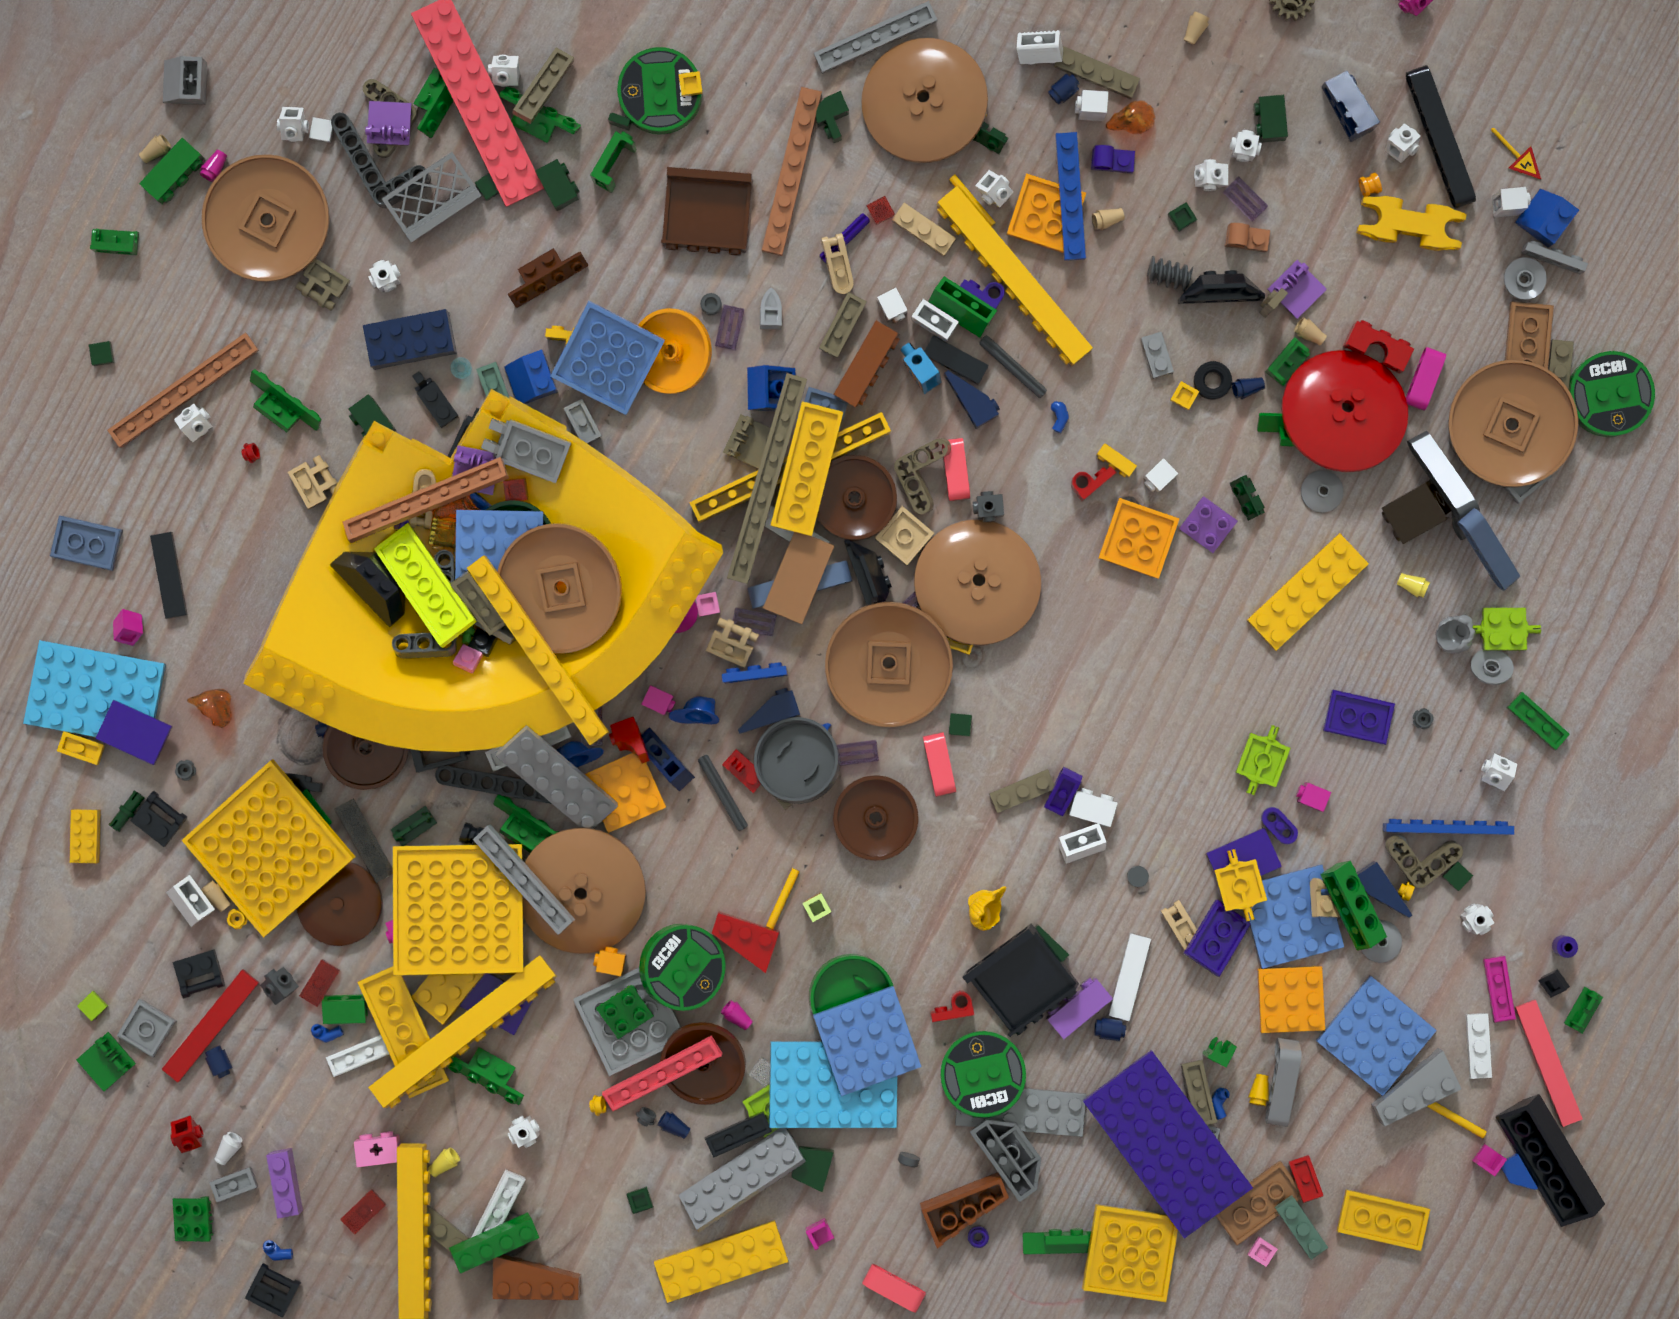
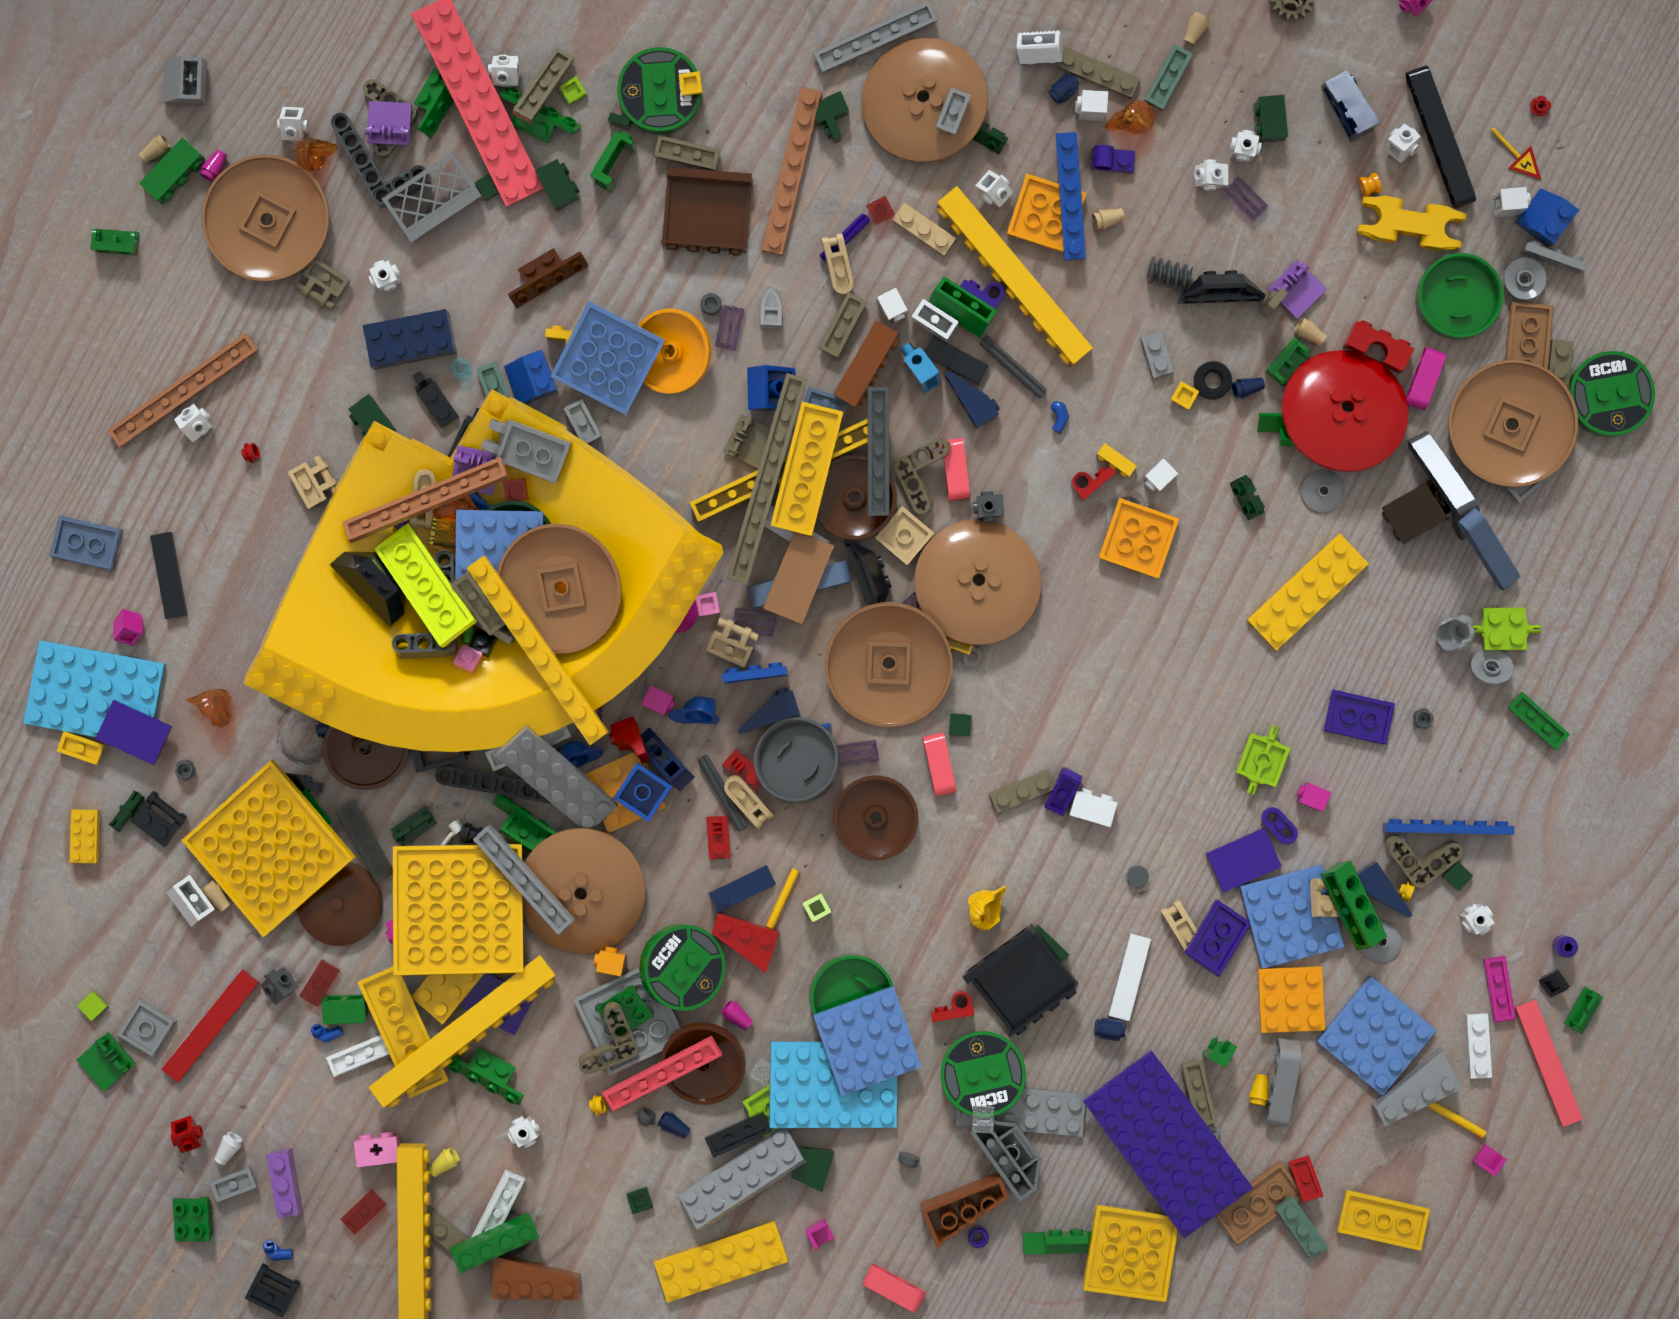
dark green tile [88,341,114,366] -> none
black plate [172,949,225,999] -> none
dark blue brick [205,1045,233,1079] -> none
yellow plate [227,909,248,929] -> none
green bracket [250,369,322,433] -> none
white tile [309,117,334,143] -> none
yellow bar [949,174,996,227] -> none
medium lavender brick [1046,978,1113,1039] -> none
white brick [1058,823,1107,864] -> none
dark green tile [1168,202,1197,232] -> none
medium lavender hinge [1179,496,1238,553] -> none
blue arm [1212,1088,1230,1120] -> none
yellow plate [1214,849,1267,922] -> none
nougat plate [1225,223,1270,252] -> none
bright pink plate [1248,1236,1278,1267] -> none
light yellow cone [1397,573,1430,598] -> none
white brick [1481,753,1517,791] -> none
black slope [1496,1094,1605,1227] -> none
blue tile [1501,1153,1538,1190] -> none
none -> clear orange hair [293,138,337,171]
none -> white hand [441,819,463,846]
none -> lime tile [558,76,587,106]
none -> dark tan beam [578,1002,638,1074]
none -> blue brick [613,763,673,822]
none -> dark tan plate [654,135,720,171]
none -> red plate [706,815,731,859]
none -> dark blue slope [708,865,776,913]
none -> tan plate [724,775,775,829]
none -> dark grey plate [867,387,889,516]
none -> light grey plate [936,87,971,136]
none -> clear slope [972,1106,994,1133]
none -> sand green plate [1144,44,1193,111]
none -> green piece [1416,253,1504,340]
none -> red plate [1530,96,1551,117]

